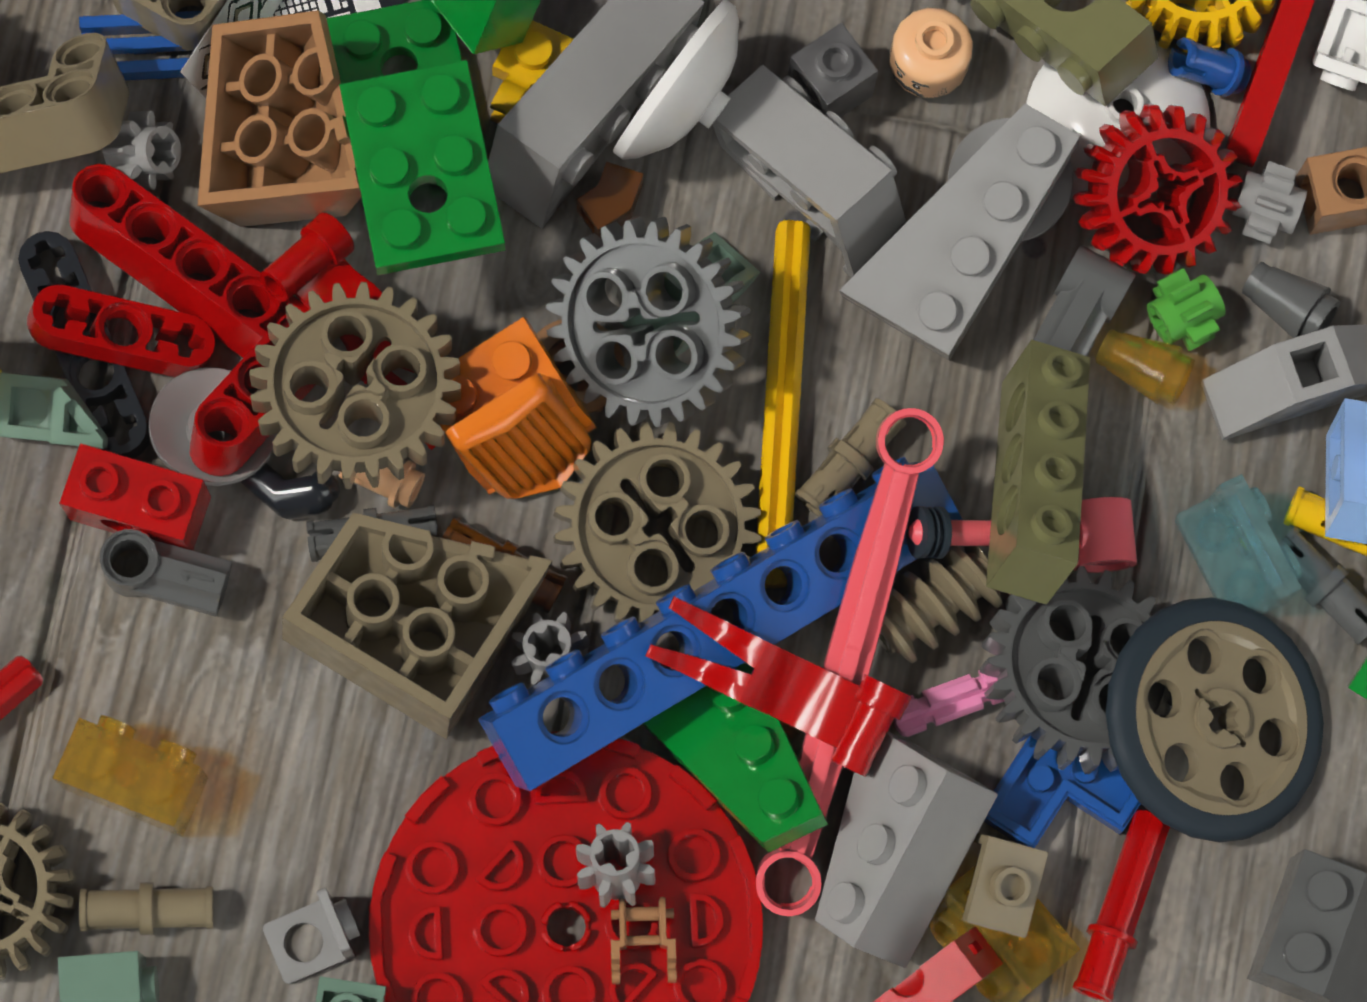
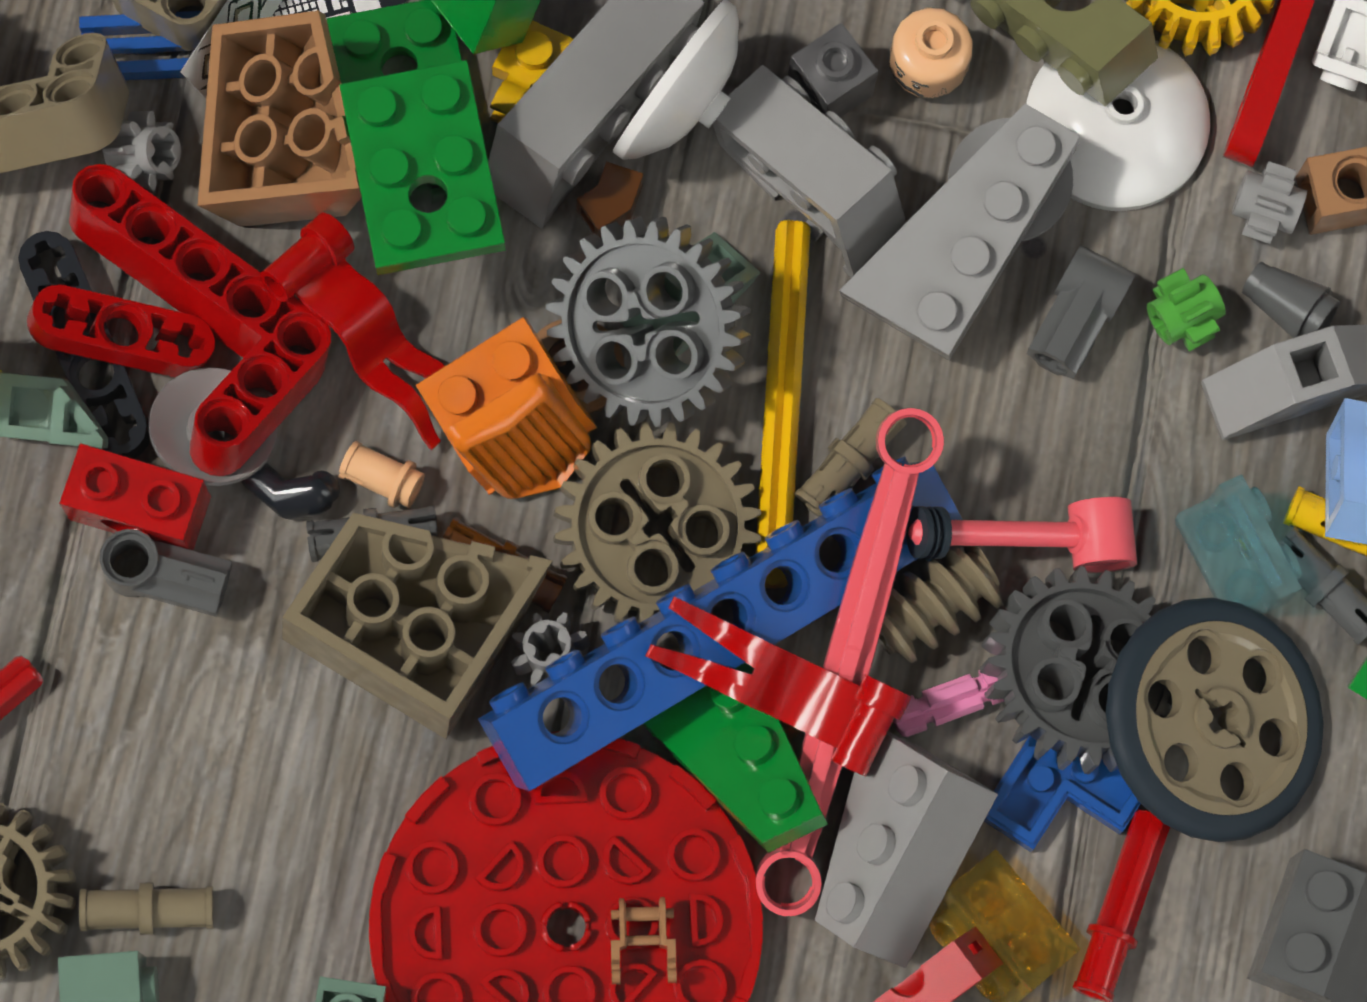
clear yellow brick [53,715,208,837] -> none
dark tan gear [249,282,461,489] -> none
light grey bracket [263,888,360,984] -> none
light grey gear [576,822,656,908] -> none
dark tan bracket [962,833,1049,938] -> none
olive brick [986,339,1090,605] -> none
red gear [1072,104,1244,274] -> none
clear yellow cone [1096,329,1195,405] -> none
blue pin [1168,37,1251,97] -> none

